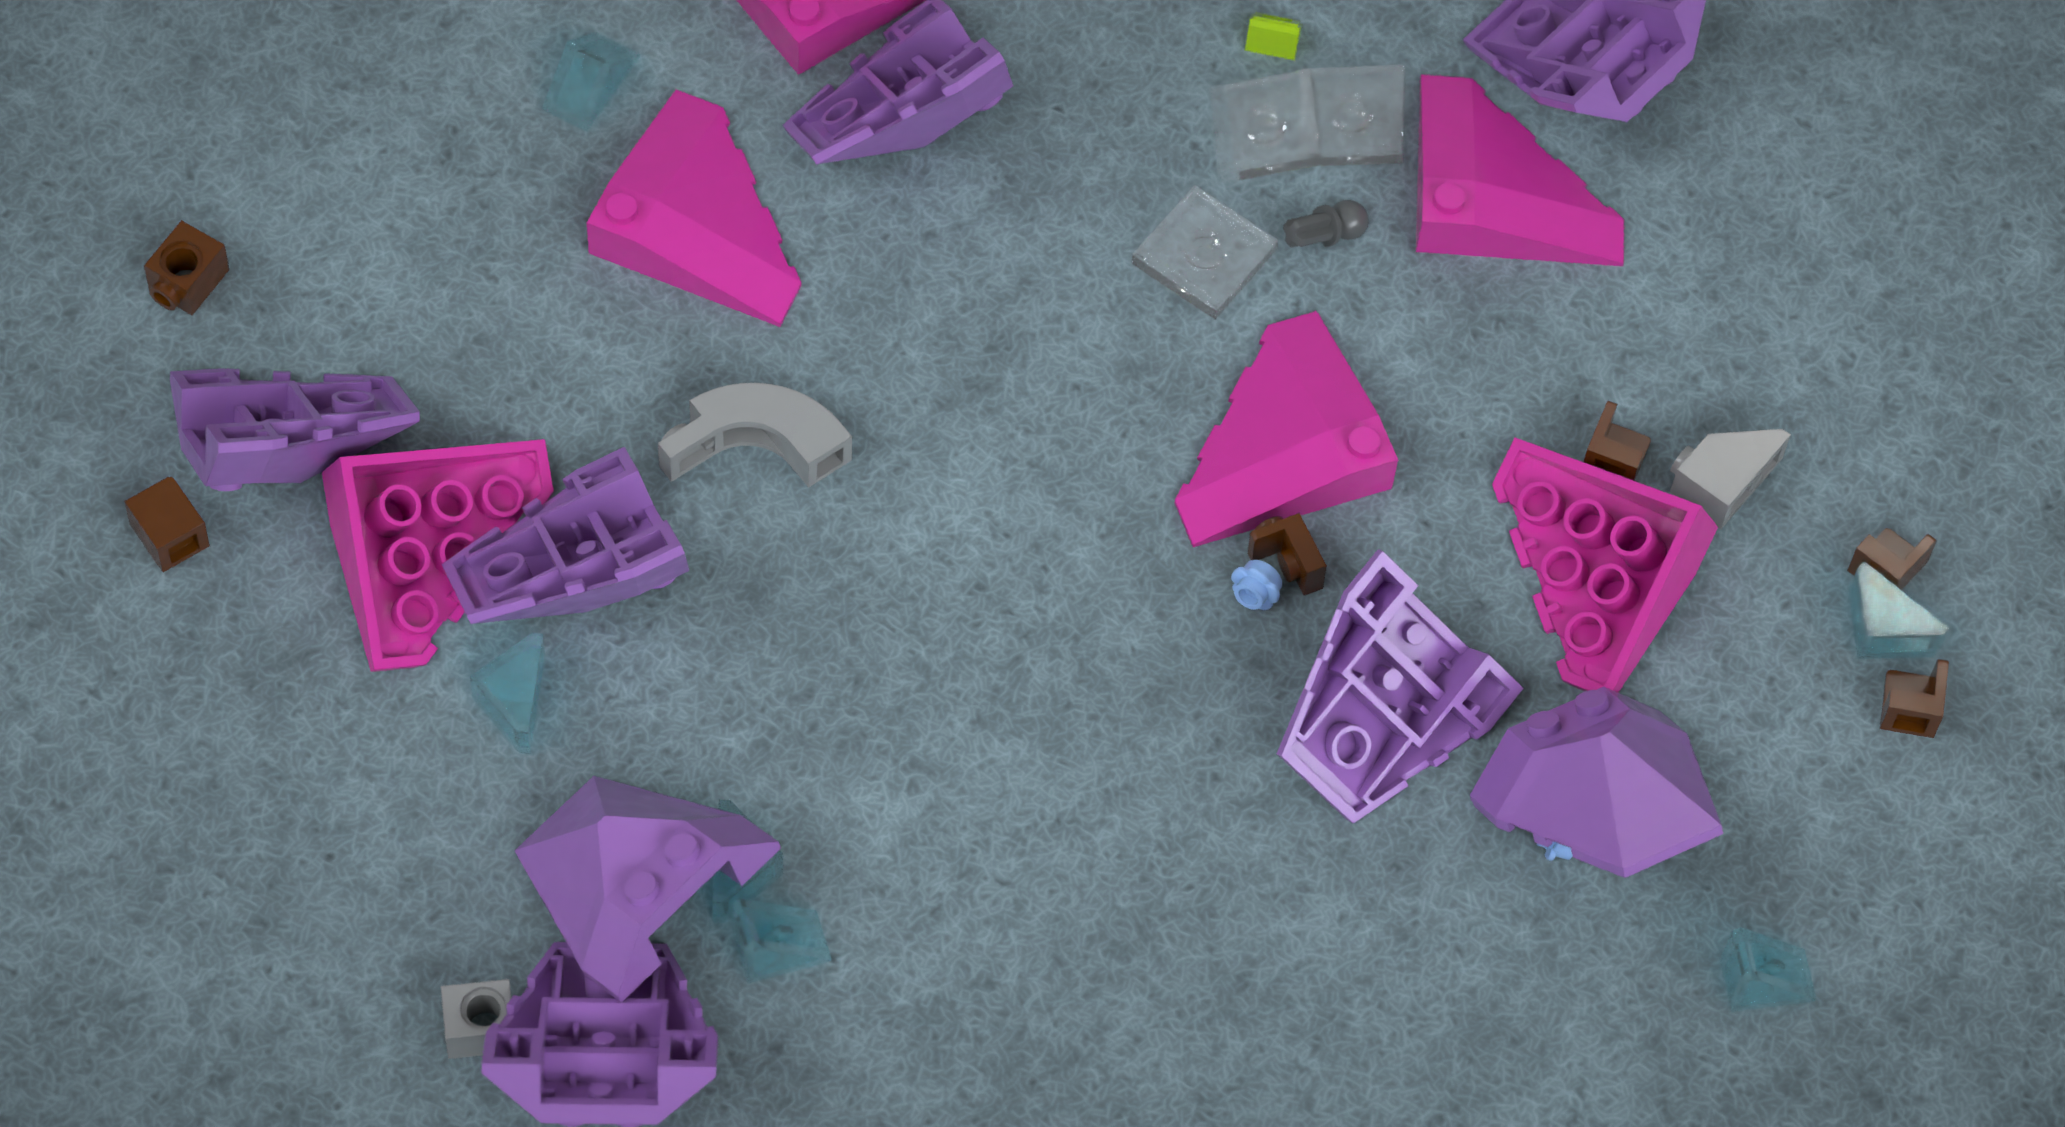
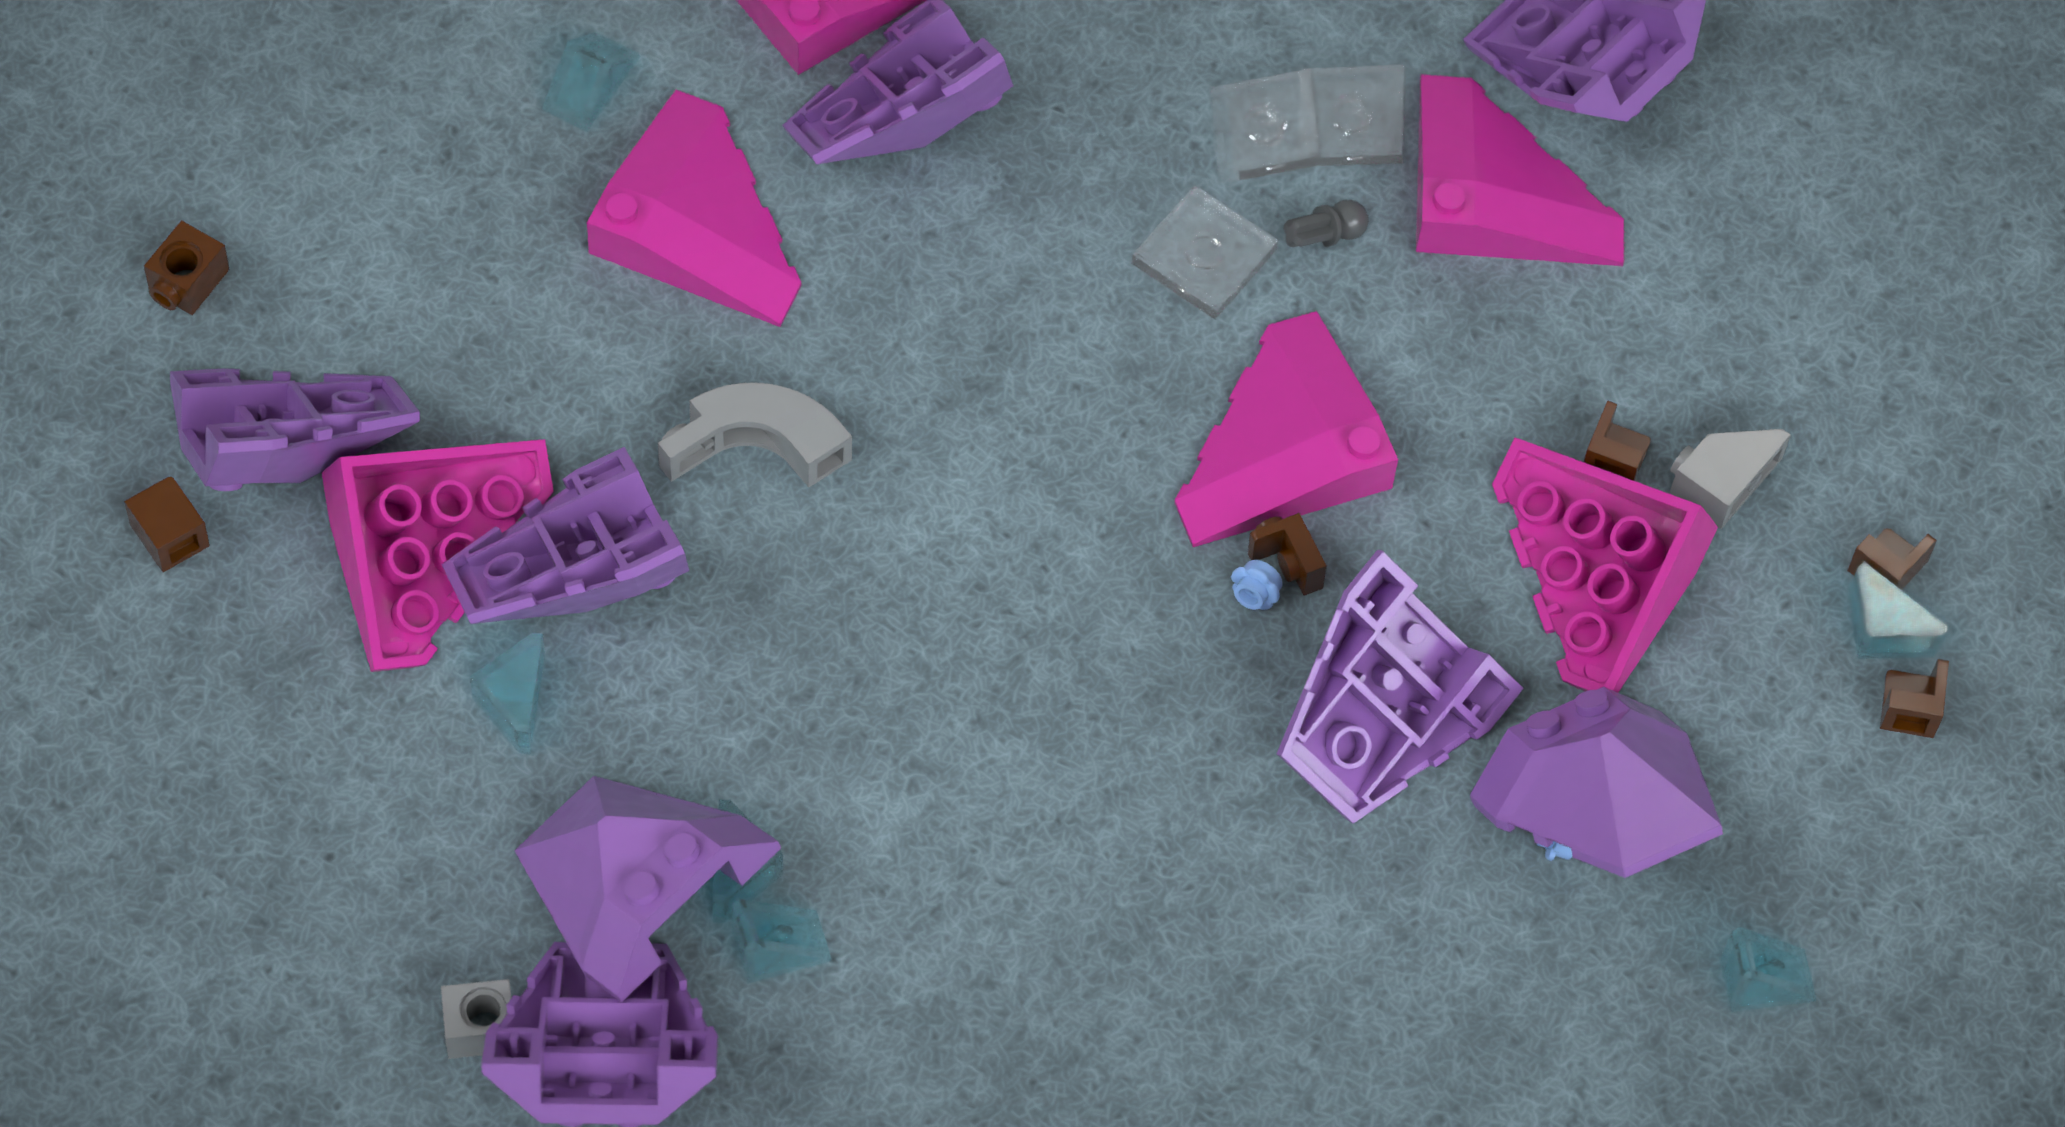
lime slope [1245,12,1303,60] -> none

